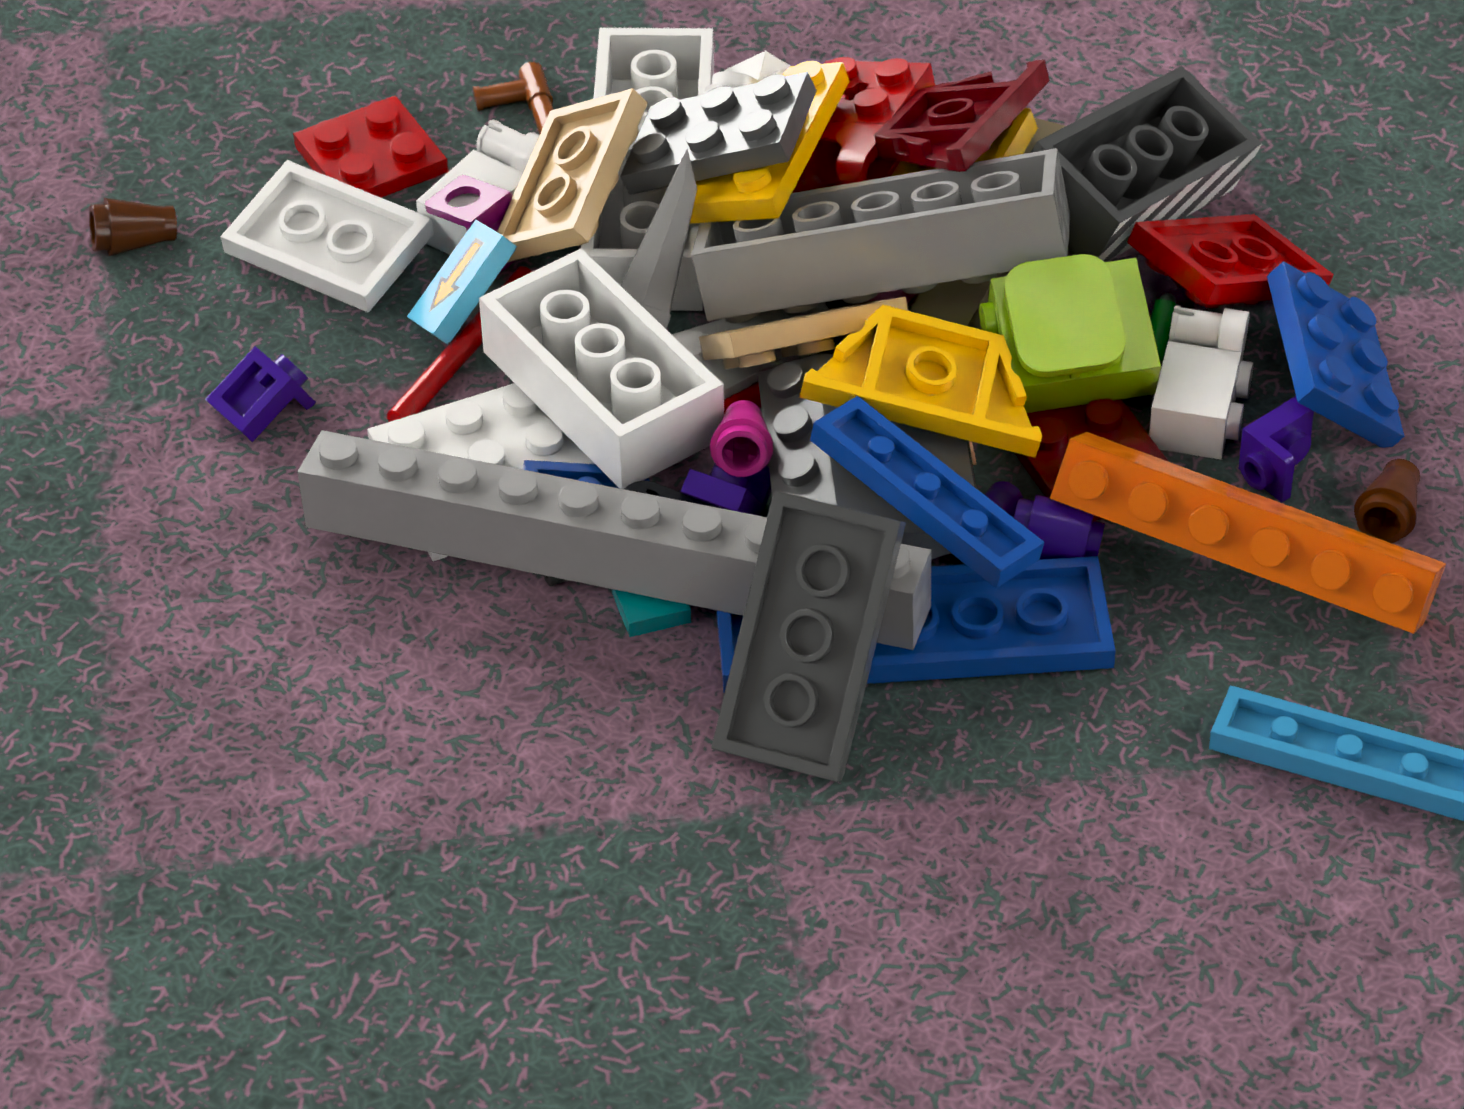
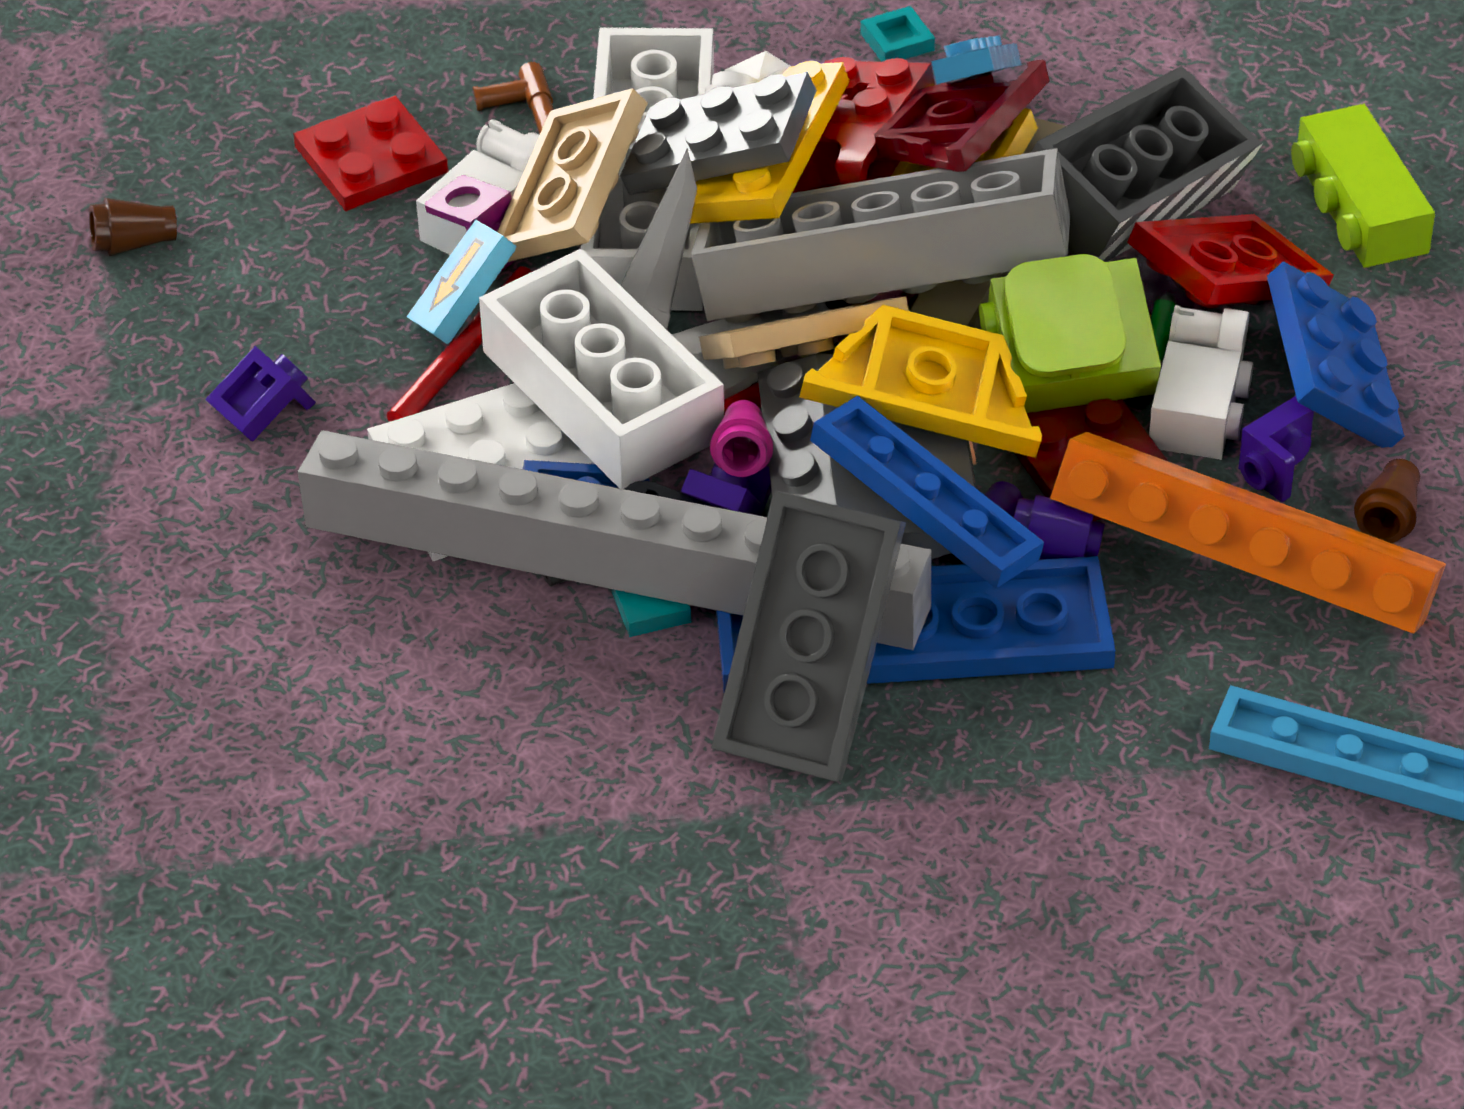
white plate [220,160,434,313] -> none
none -> teal tile [860,6,935,62]
none -> dark azure plate [931,35,1022,84]
none -> lime brick [1291,103,1435,268]

